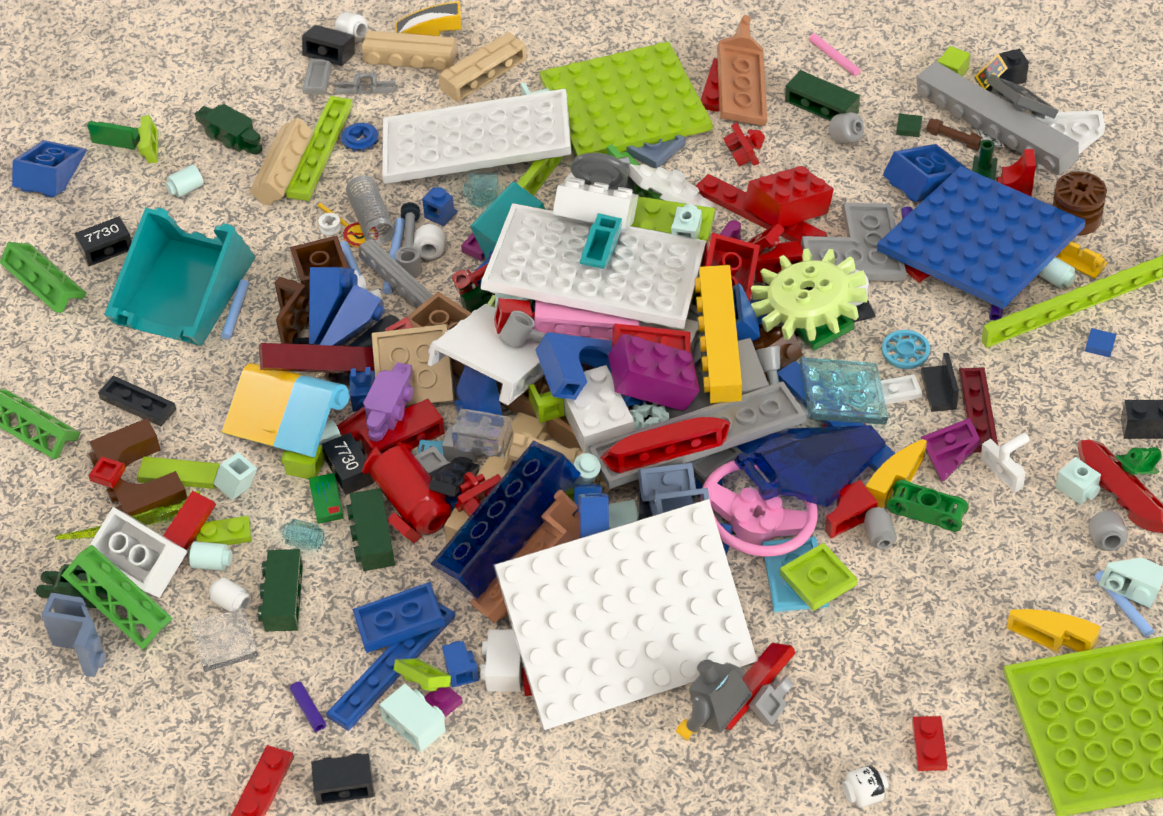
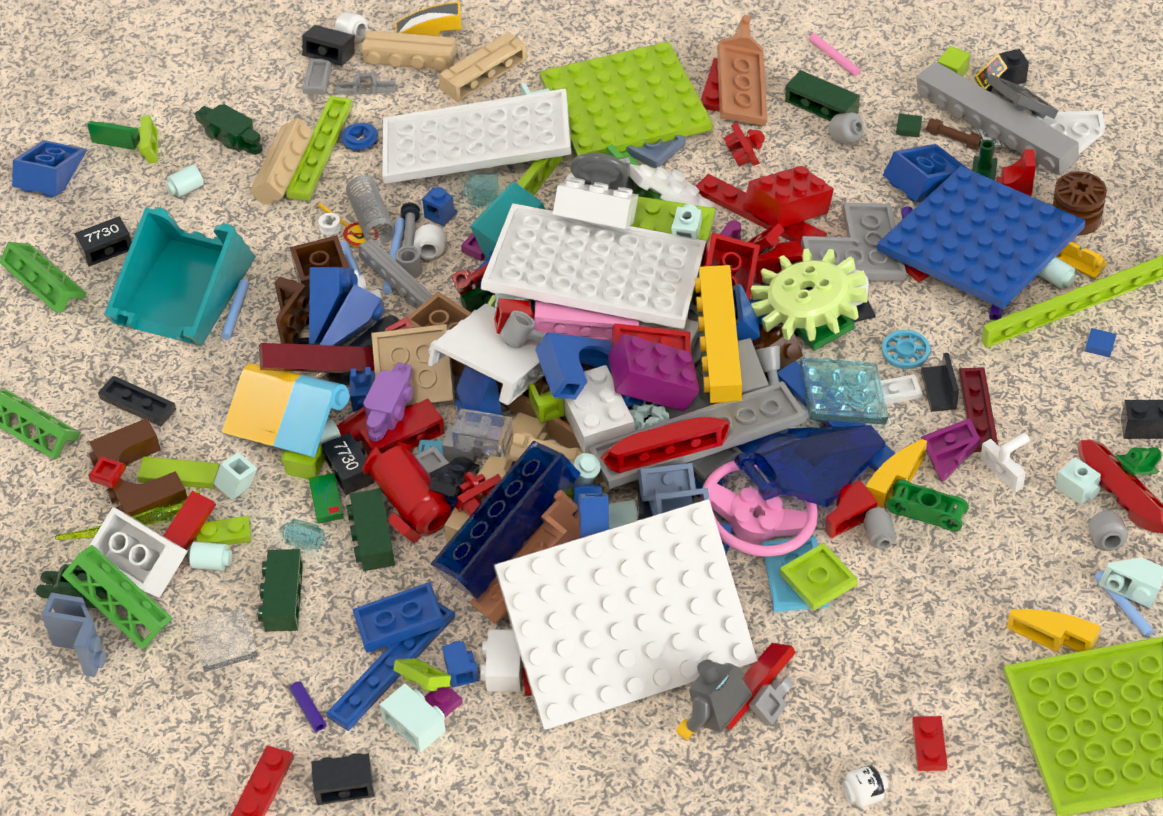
white brick [209,578,252,614] -> none
teal slope [580,213,622,269] -> none

